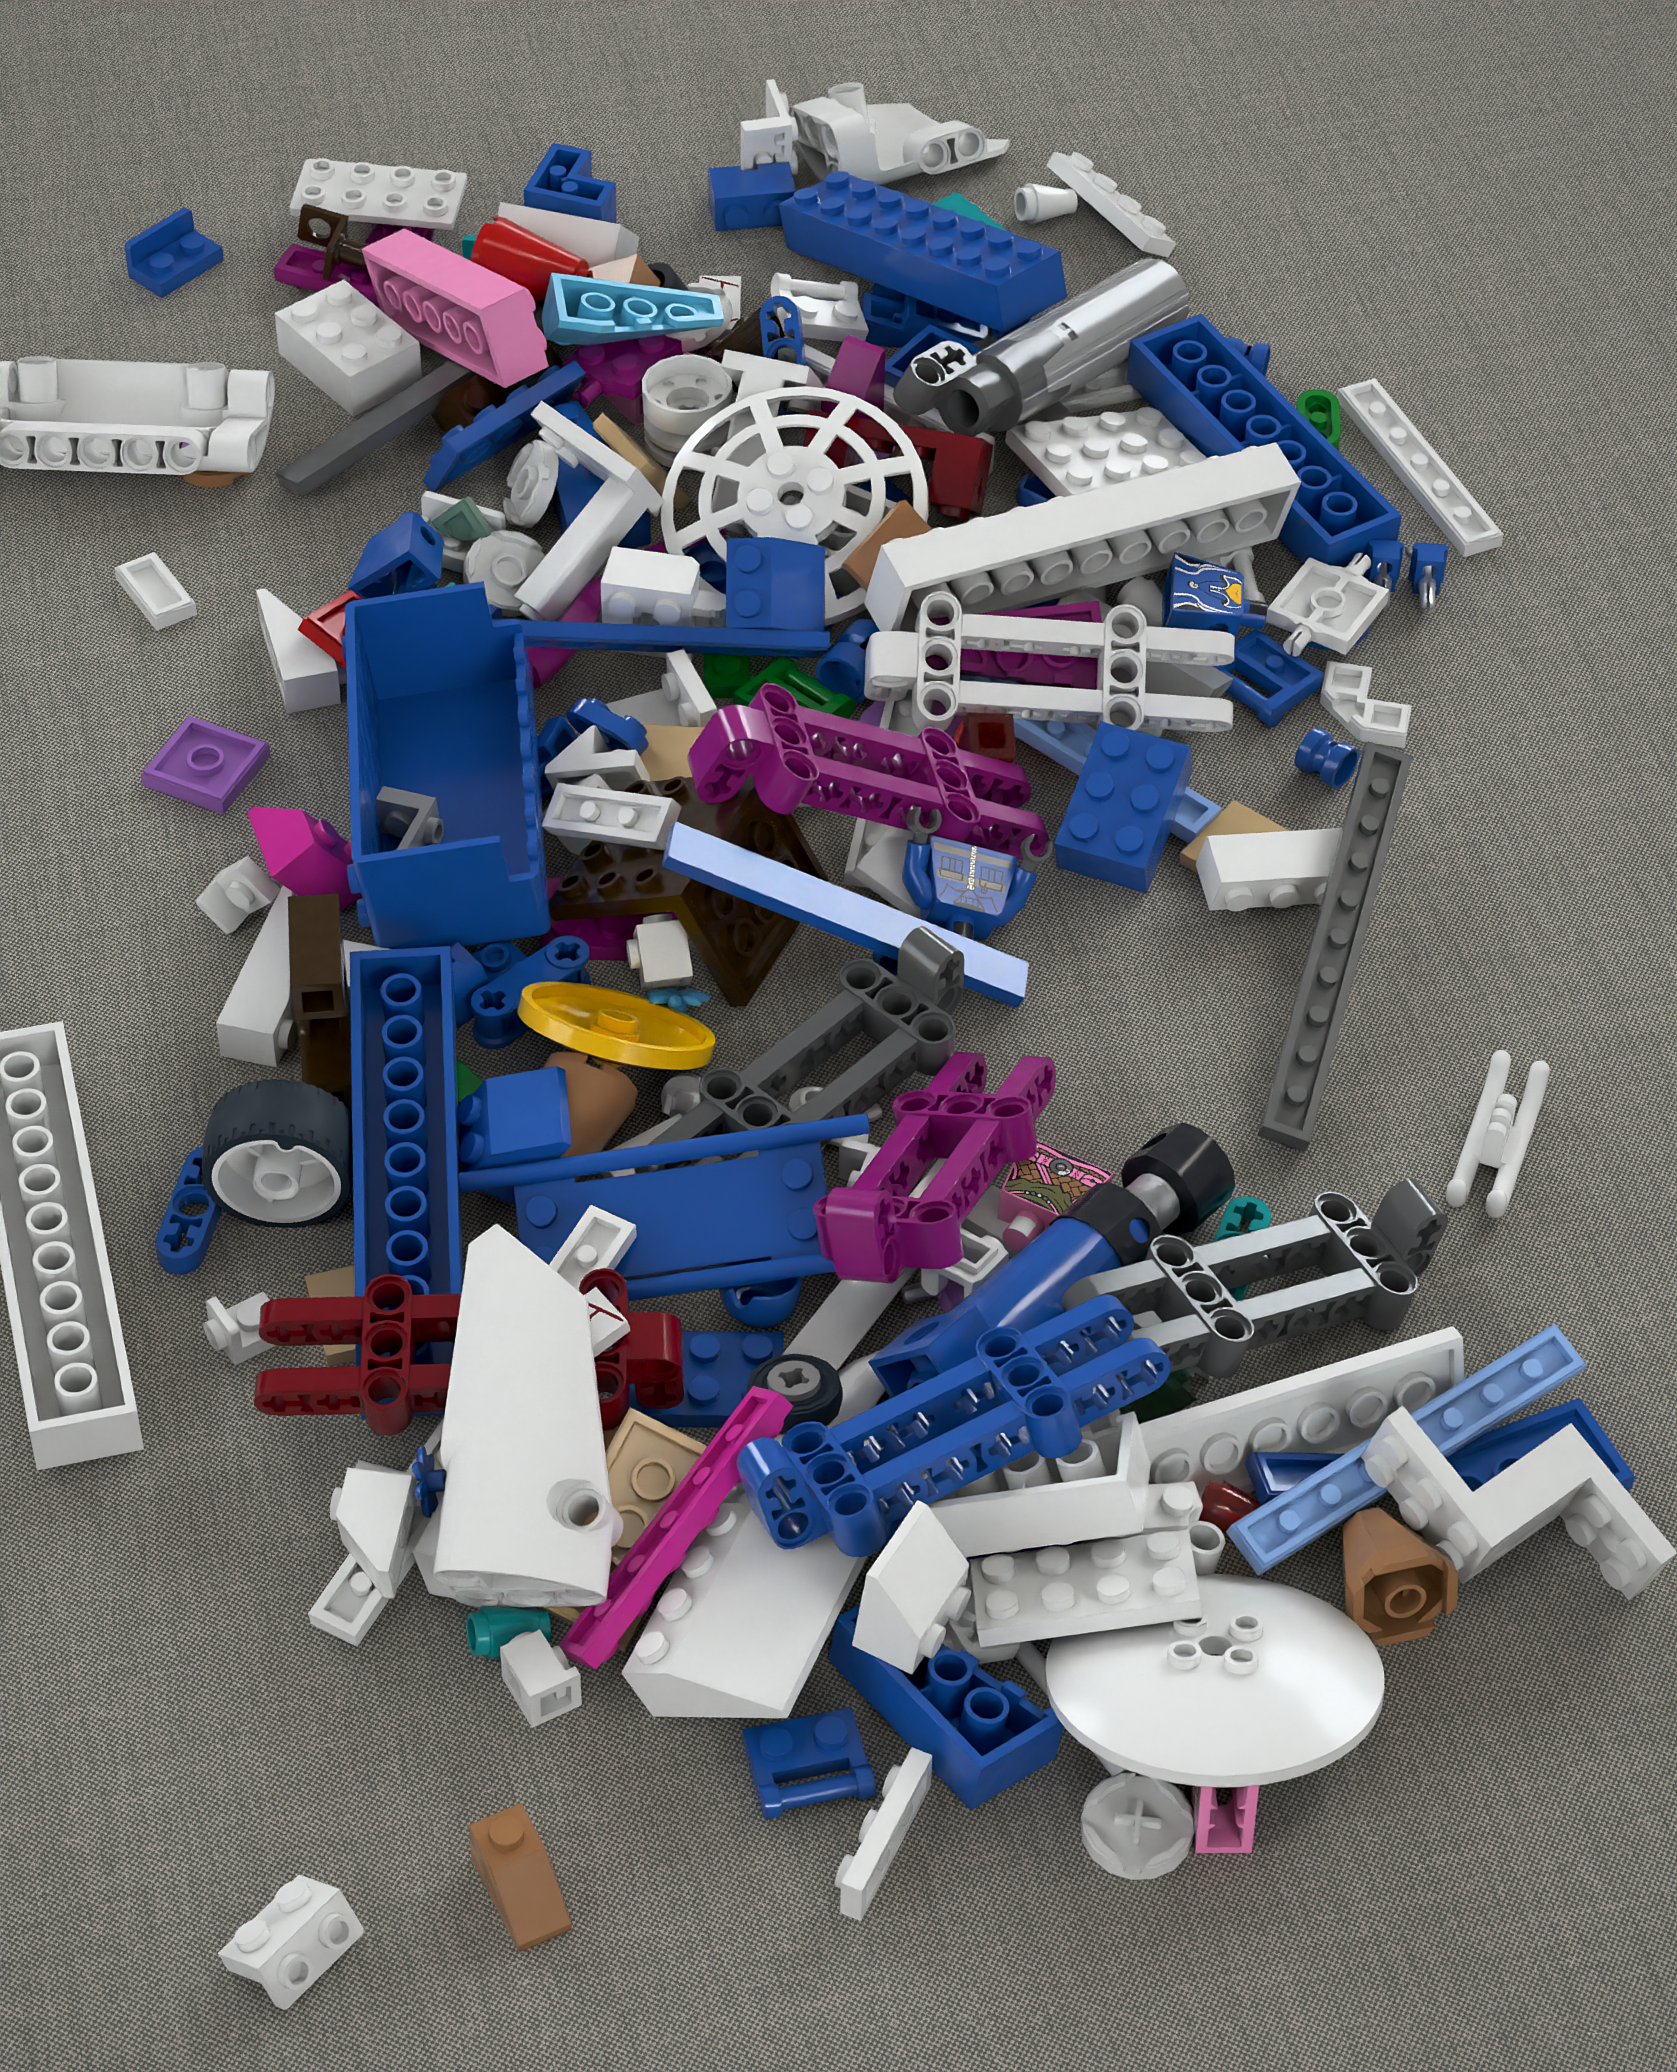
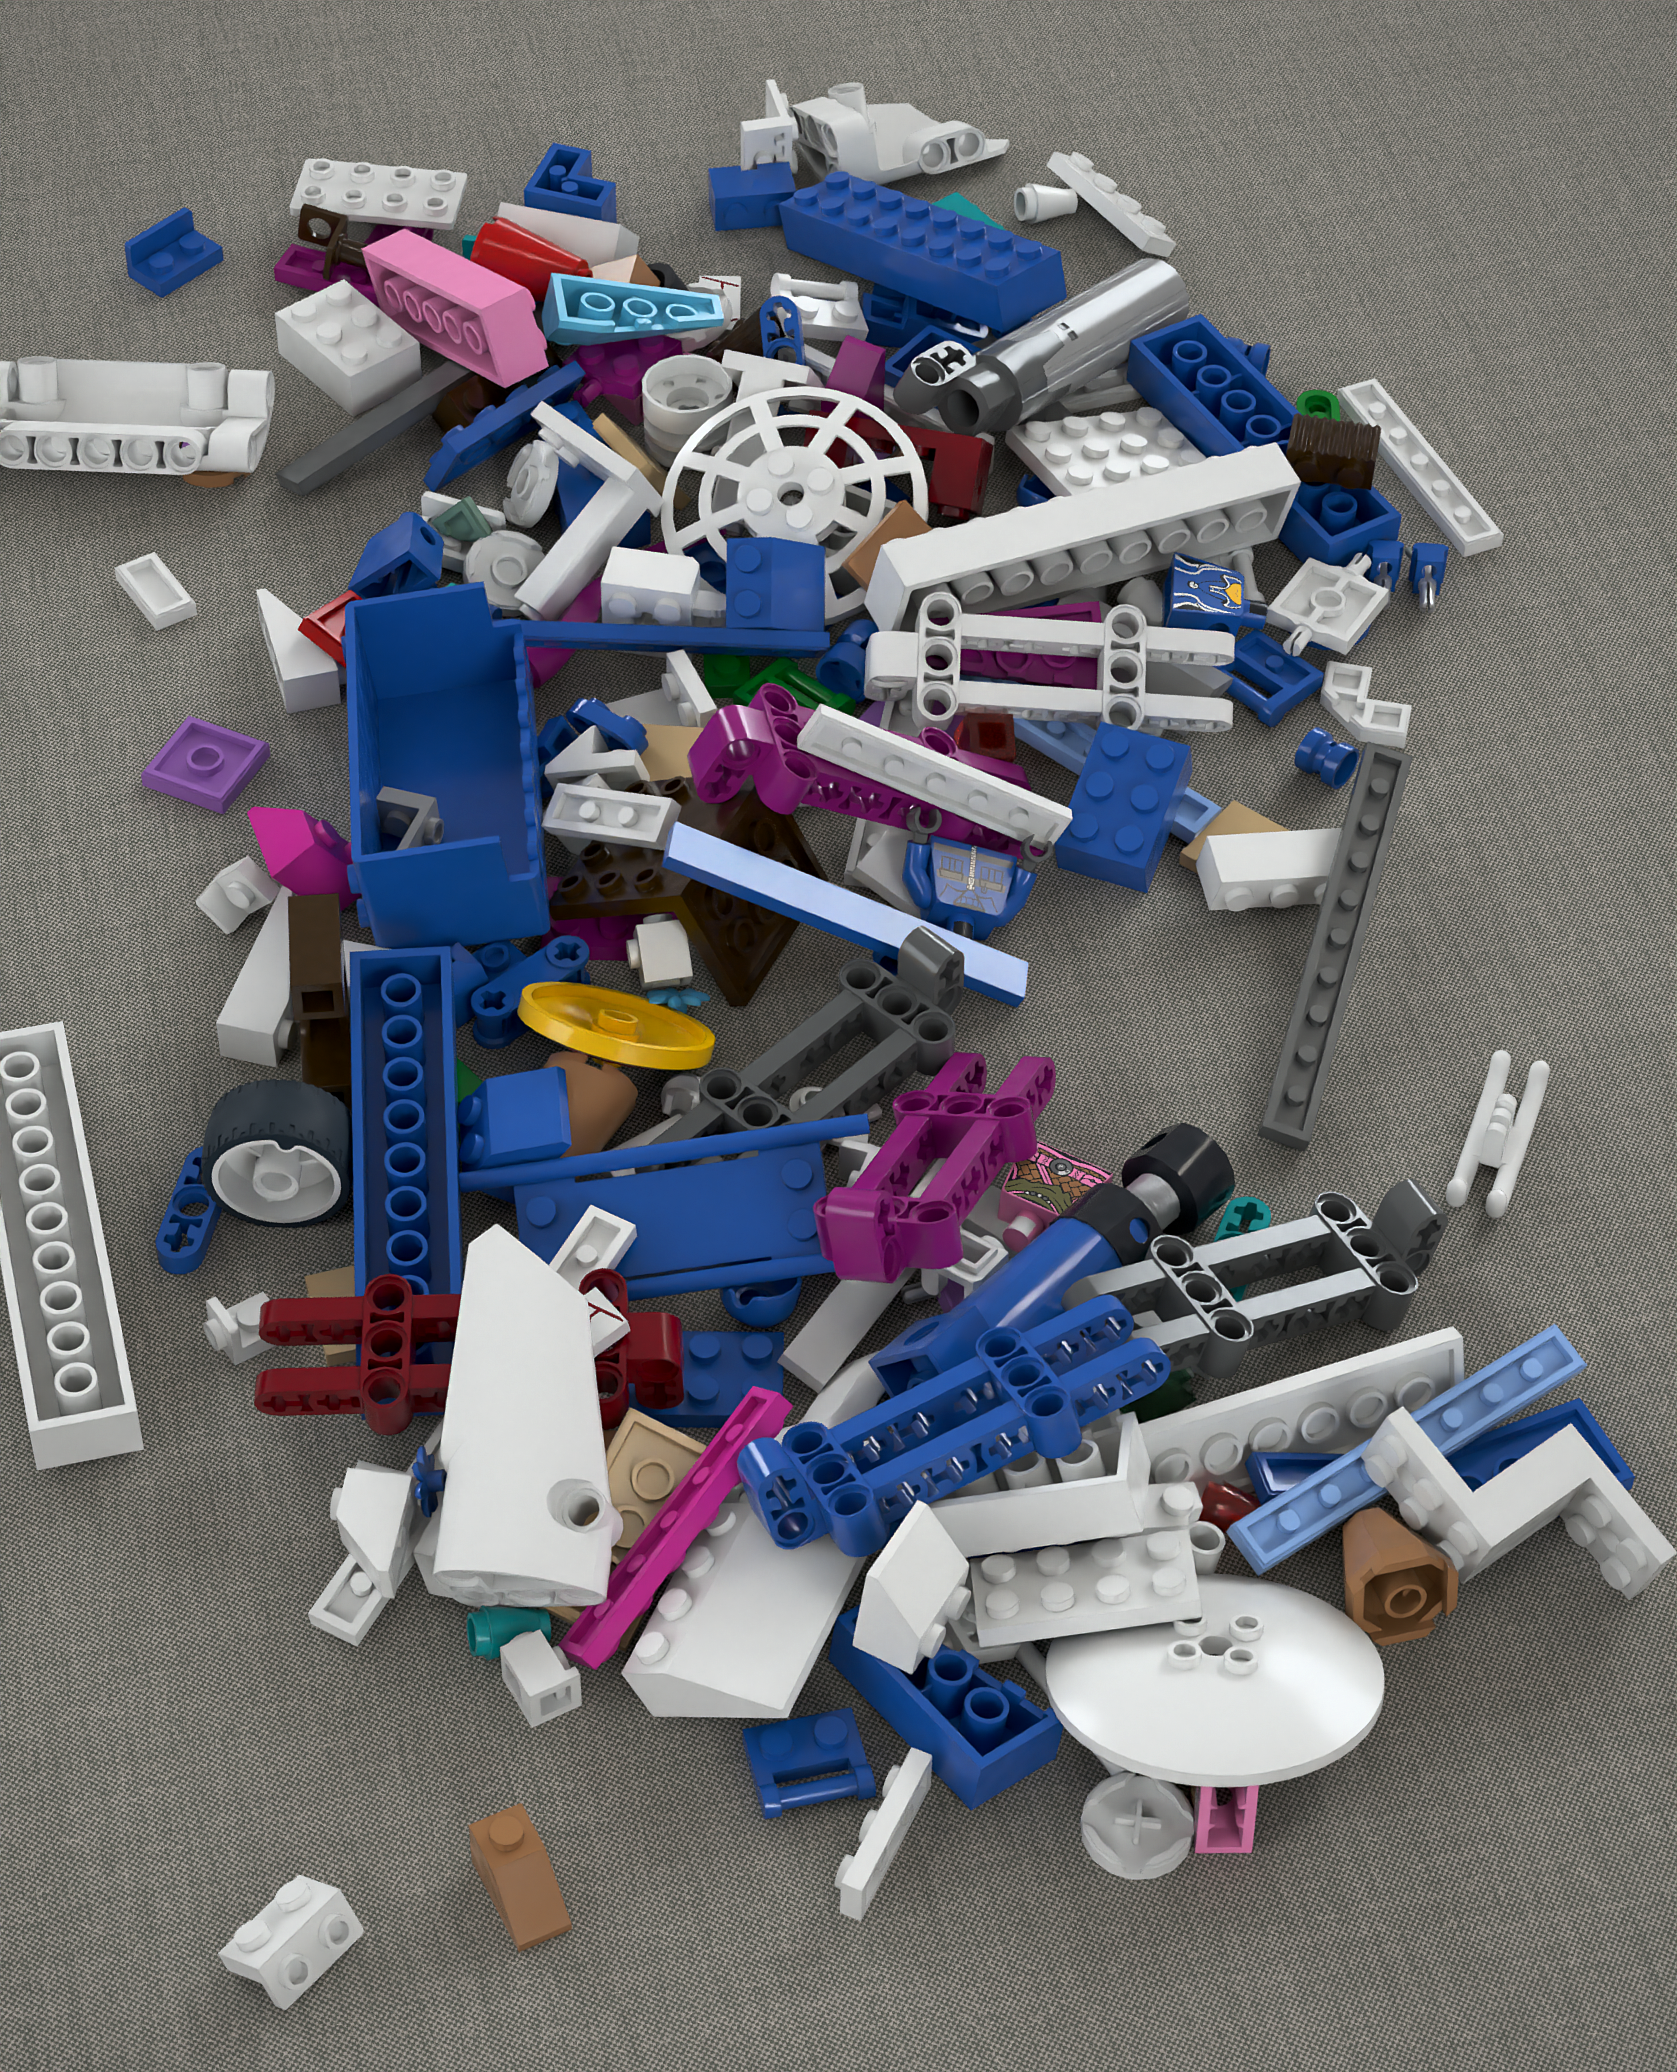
black wheel [746,1354,843,1434] -> none
none -> white tile [797,703,1073,850]
none -> dark brown brick [1286,412,1382,490]

